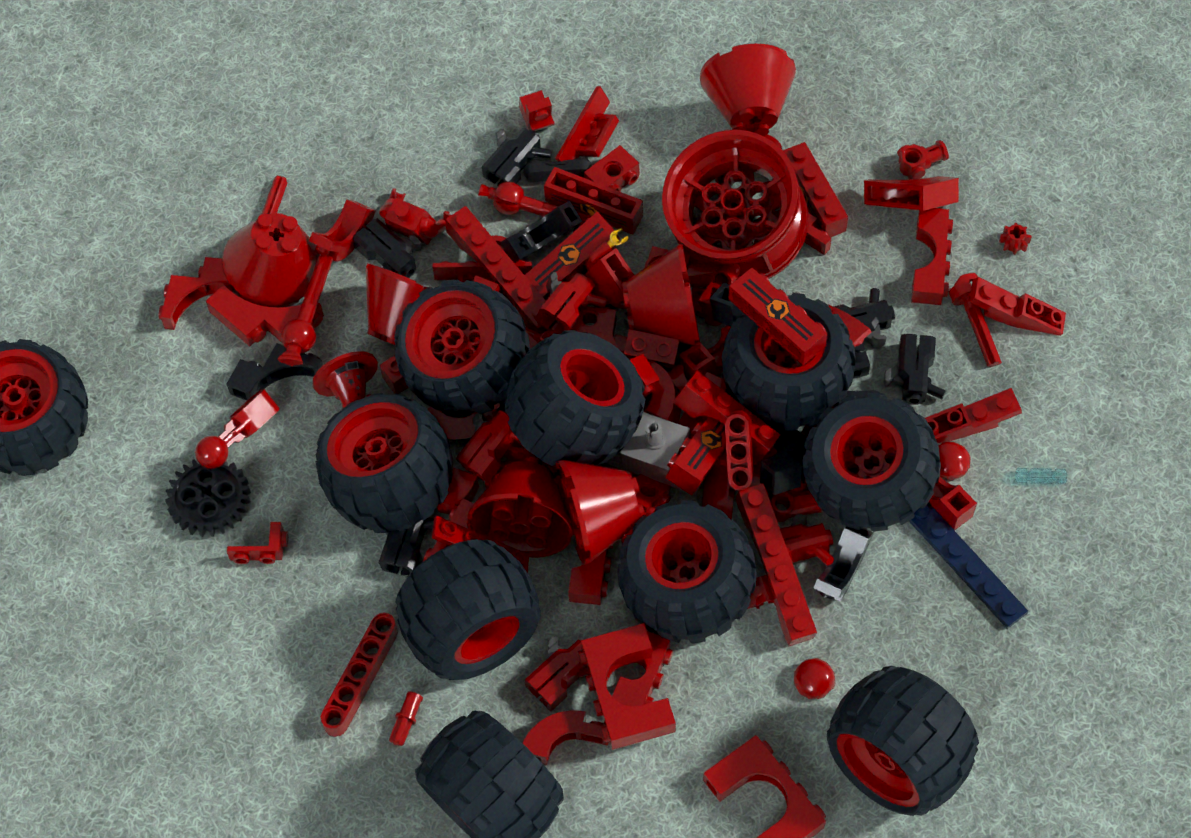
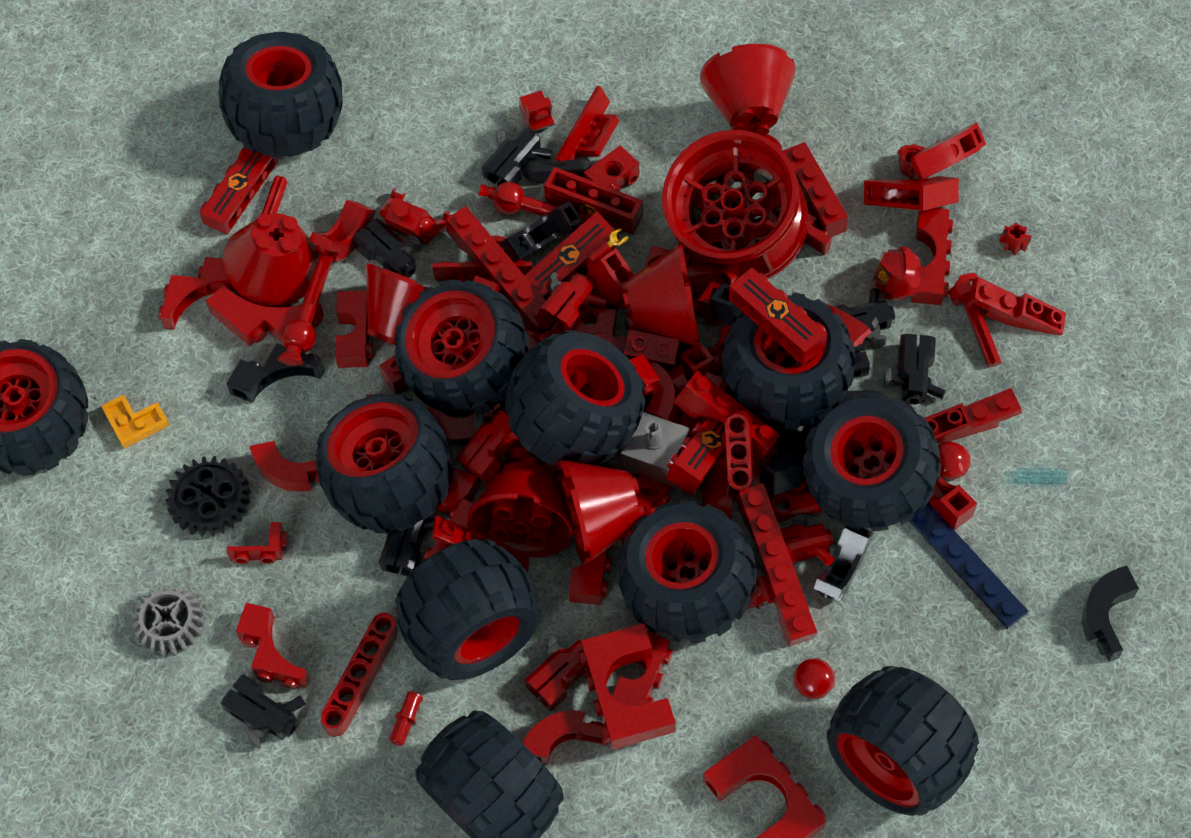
red beam [195,389,280,469] -> none
red piece [313,351,378,409] -> none
none -> light orange plate [101,394,170,449]
none -> light grey gear [131,584,204,656]
none -> red brick [200,147,278,235]
none -> black wheel [218,32,343,157]
none -> black piece [221,674,306,749]
none -> red arch [236,602,309,689]
none -> red arch [249,441,319,492]
none -> red arch [335,291,373,368]
none -> red helmet [871,246,921,302]
none -> red slope [910,123,986,180]
none -> black arch [1082,565,1139,662]

